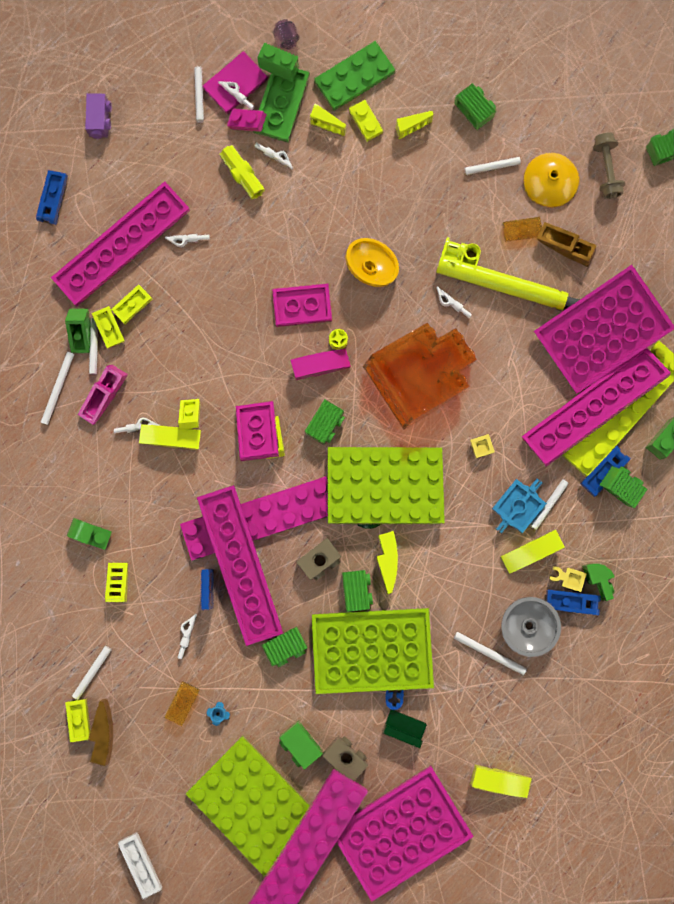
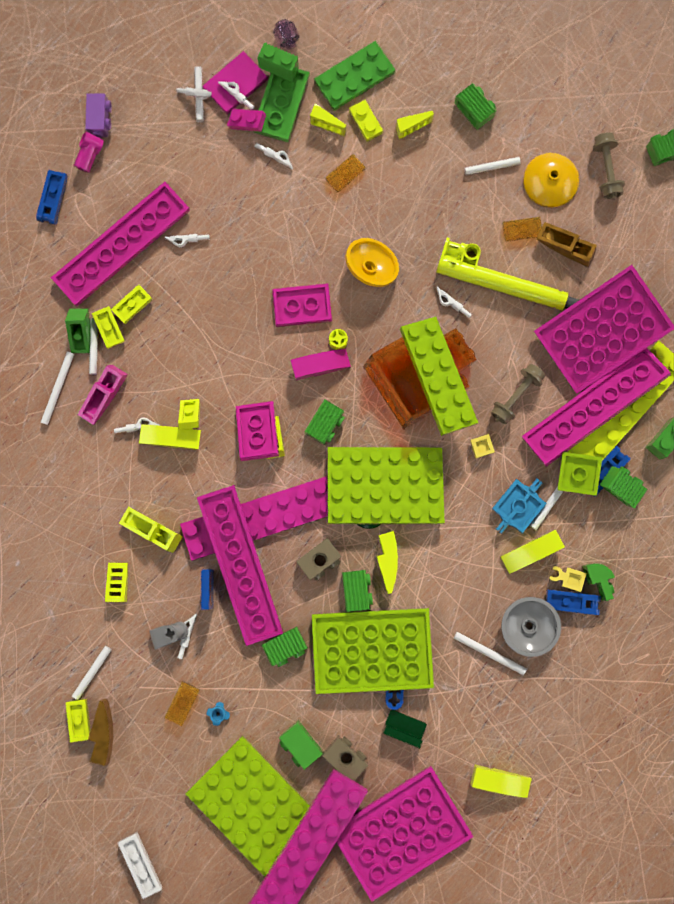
bright green brick [66,518,112,550] -> none
neon yellow piece [220,145,265,200] -> none
none -> dark pink piece [73,131,104,173]
none -> neon yellow slope [119,506,183,553]
none -> light grey piece [149,622,188,649]
none -> white hand [176,87,212,100]
none -> clear yellow plate [325,154,365,193]
none -> lime plate [399,316,478,436]
none -> dark tan piece [491,364,545,424]
none -> lime plate [557,452,602,496]

